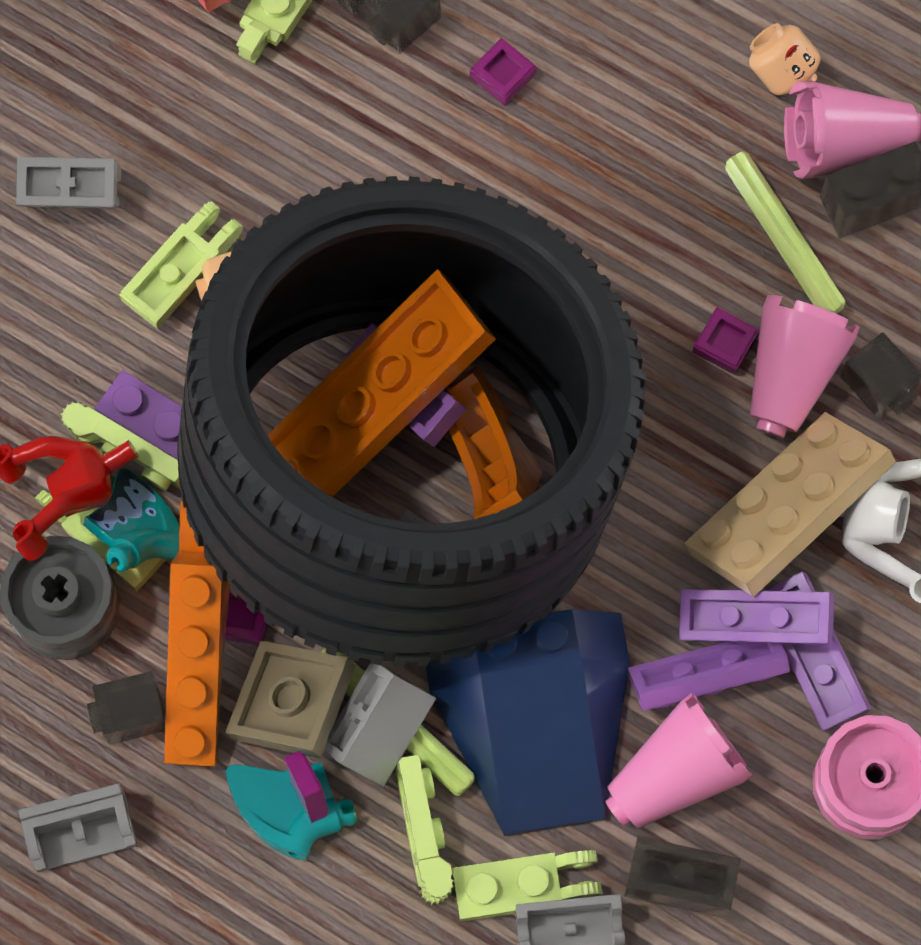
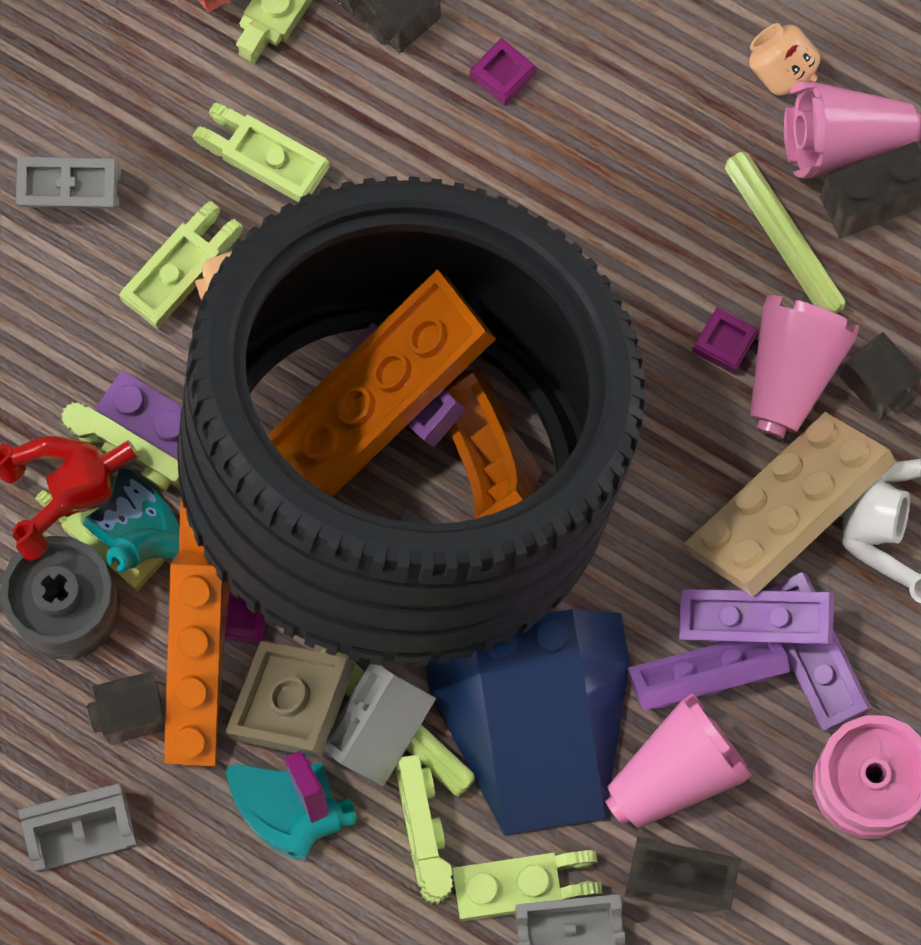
none -> yellowish green hinge [192,102,330,202]

